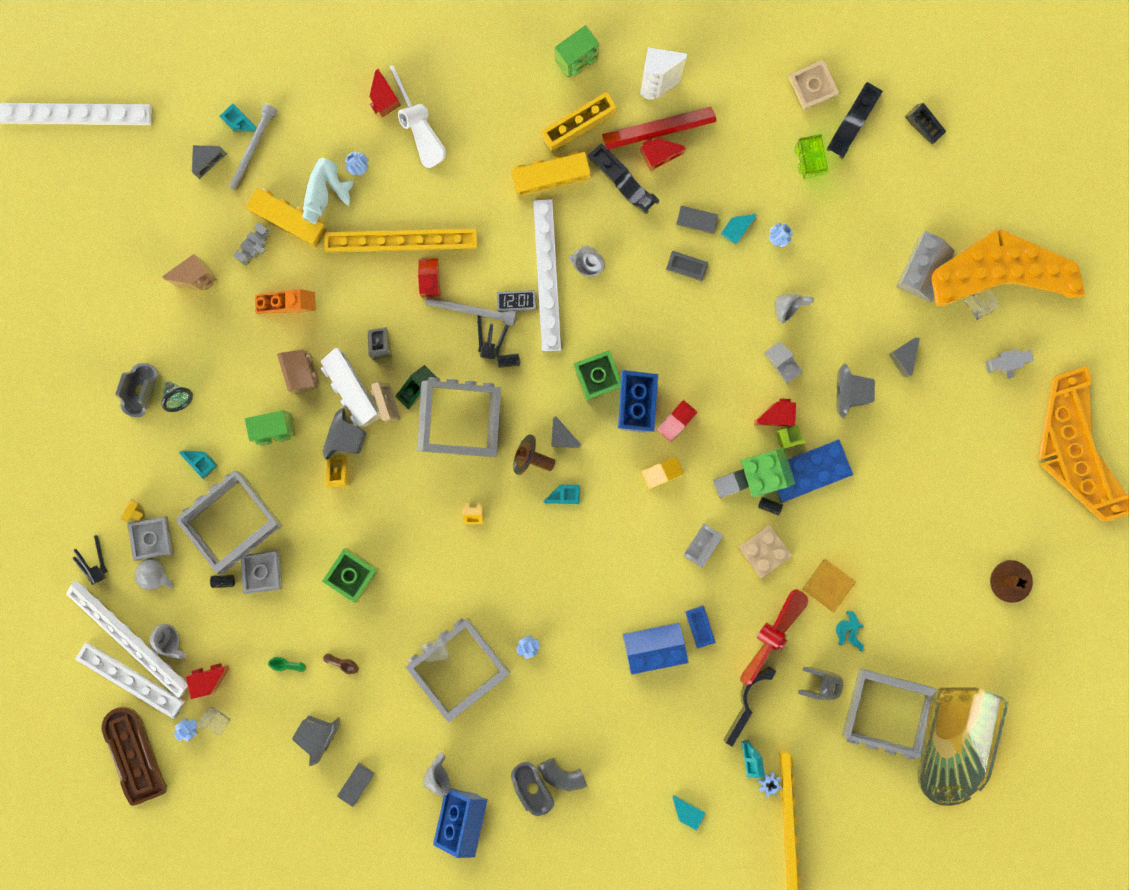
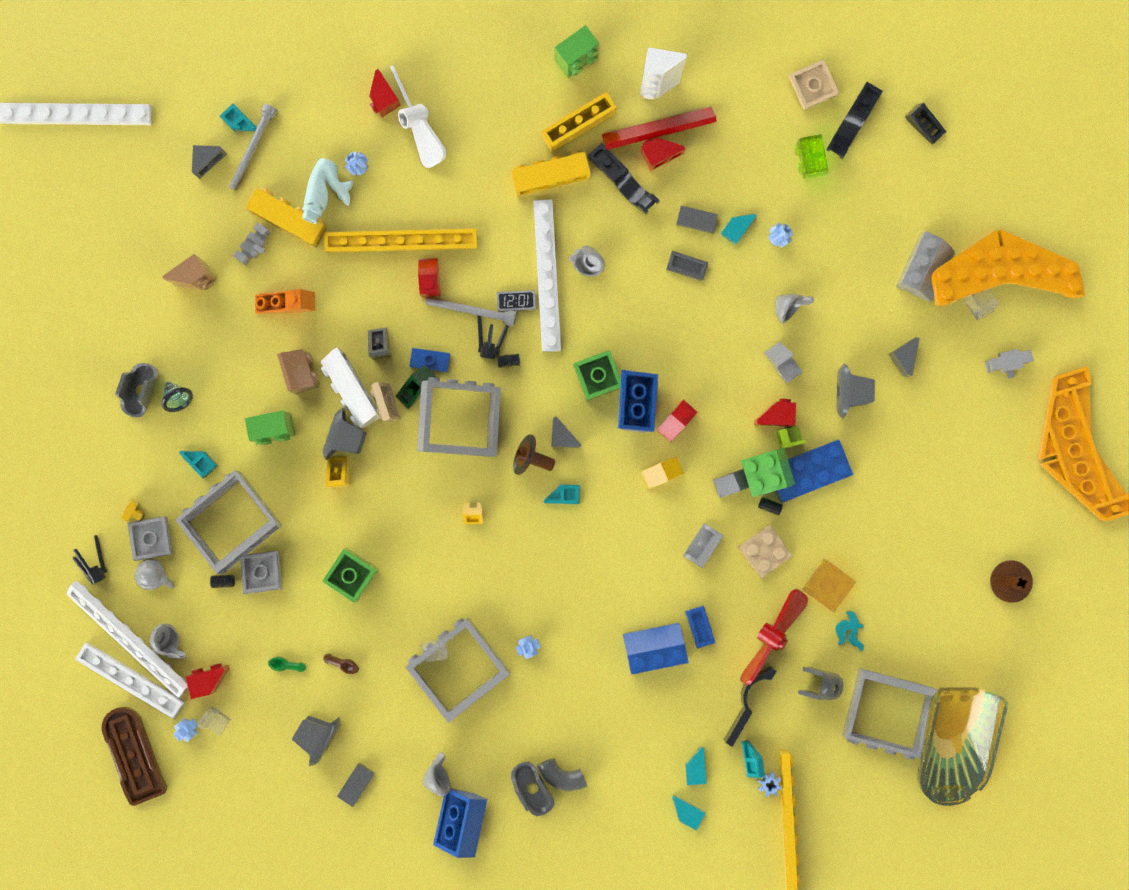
none -> blue plate [409,348,450,373]
none -> teal tile [685,747,707,785]

